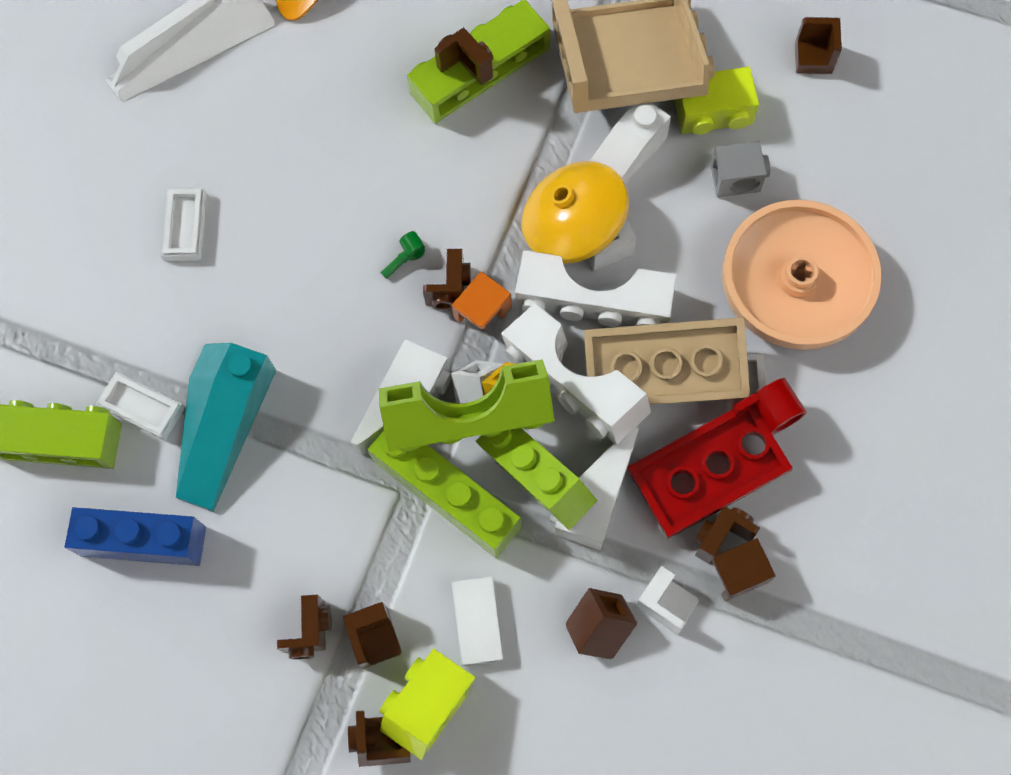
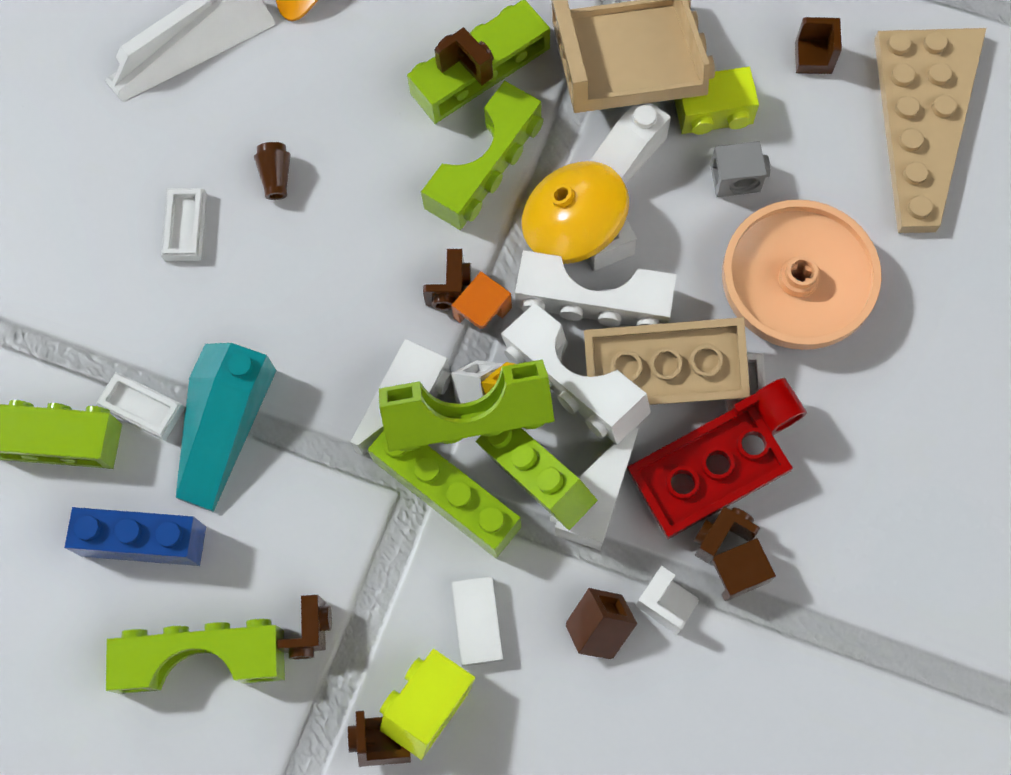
reddish brown panel [342,602,402,669] -> none
green hand [380,231,425,279] -> none
none -> lime arch [106,619,285,694]
none -> reddish brown cone [254,142,291,200]
none -> lime arch [421,80,544,231]
none -> tan wing [874,28,986,233]

